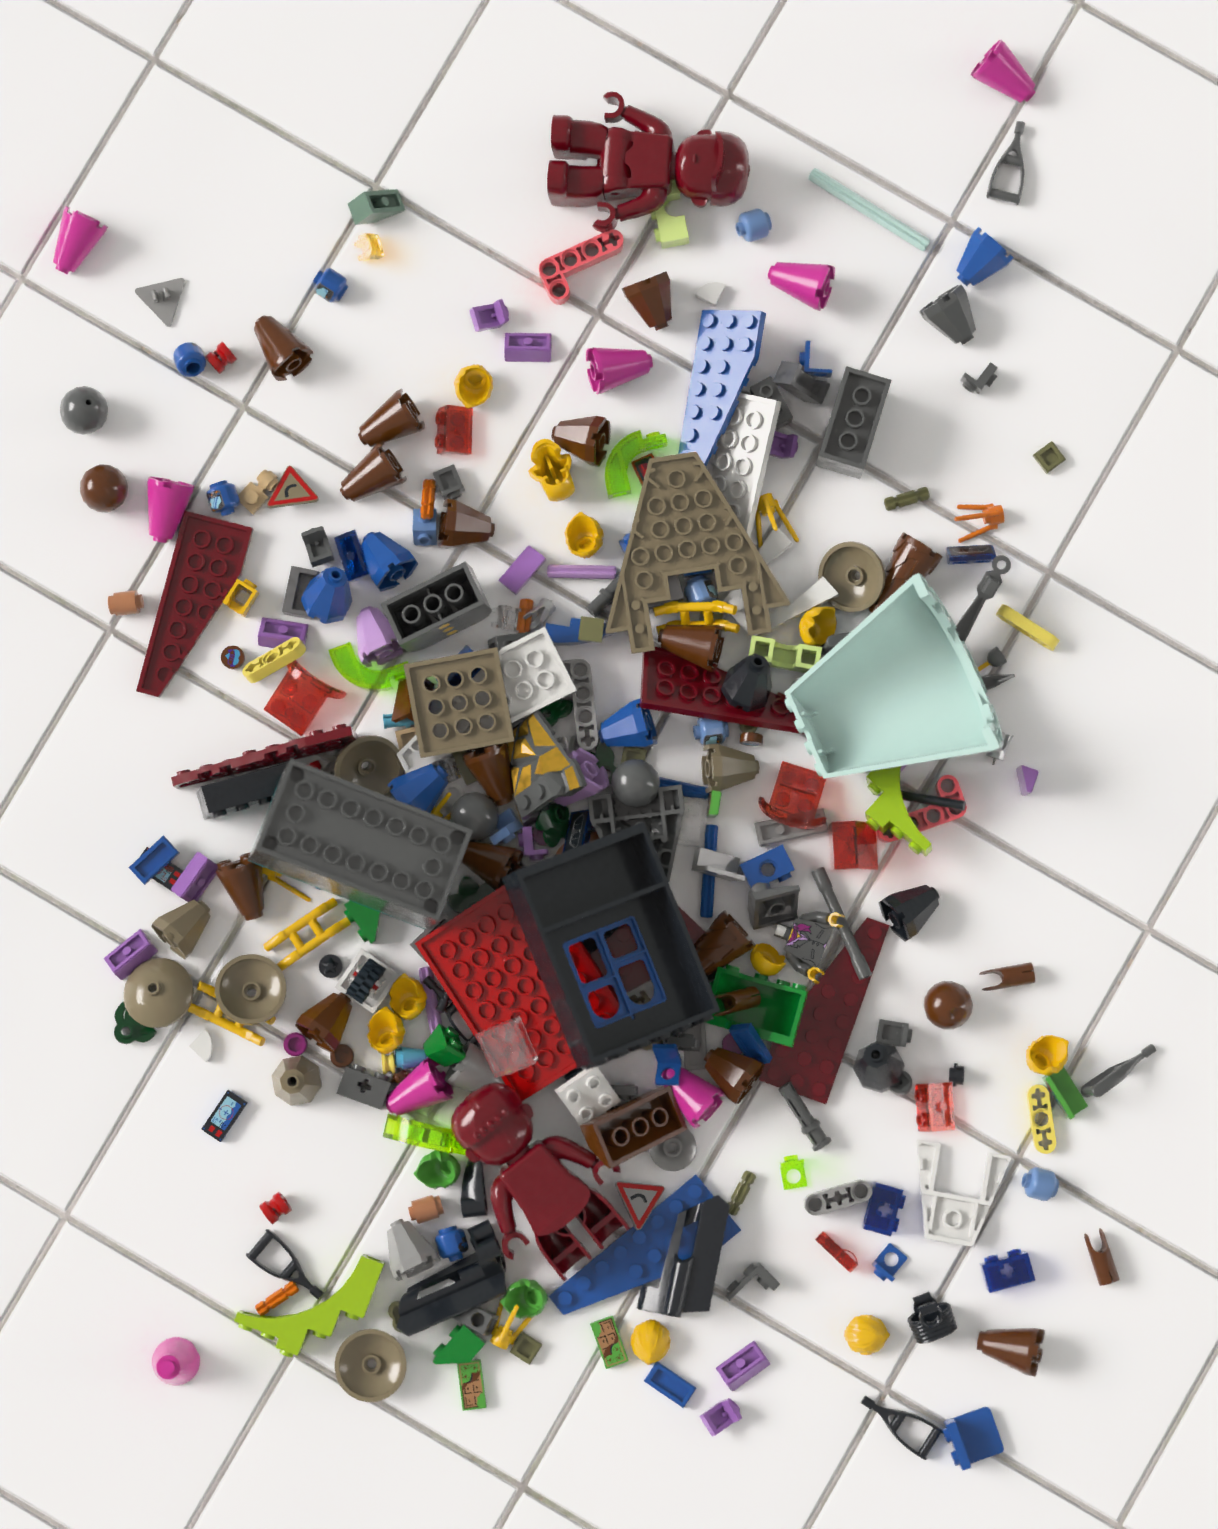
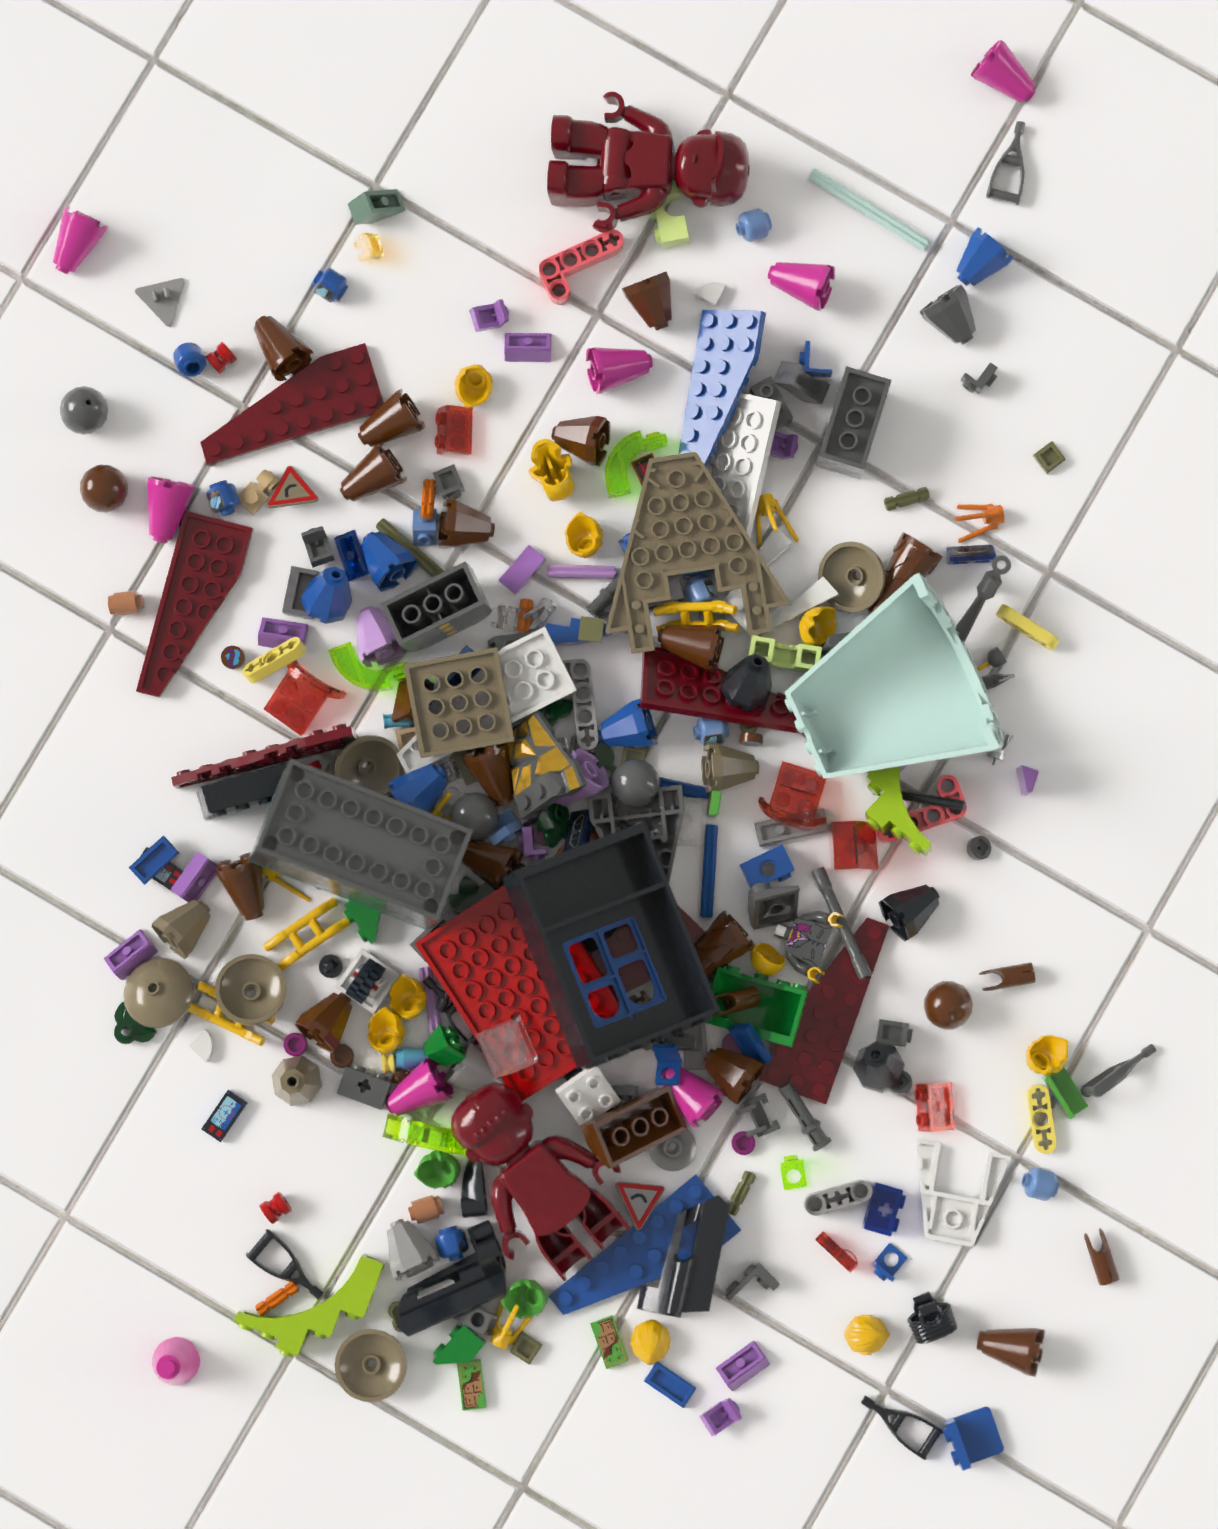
yellow window [223,578,260,617] -> none
light grey panel [691,847,746,881] -> none
black plate [949,1063,965,1087] -> none
clear blue brick [979,1248,1036,1293] -> none
none -> dark red wing [200,343,384,466]
none -> olive axle [376,518,445,577]
none -> magenta tile [731,1131,755,1155]
none -> dark grey piece [735,1093,781,1138]
none -> dark grey tile [967,836,991,860]

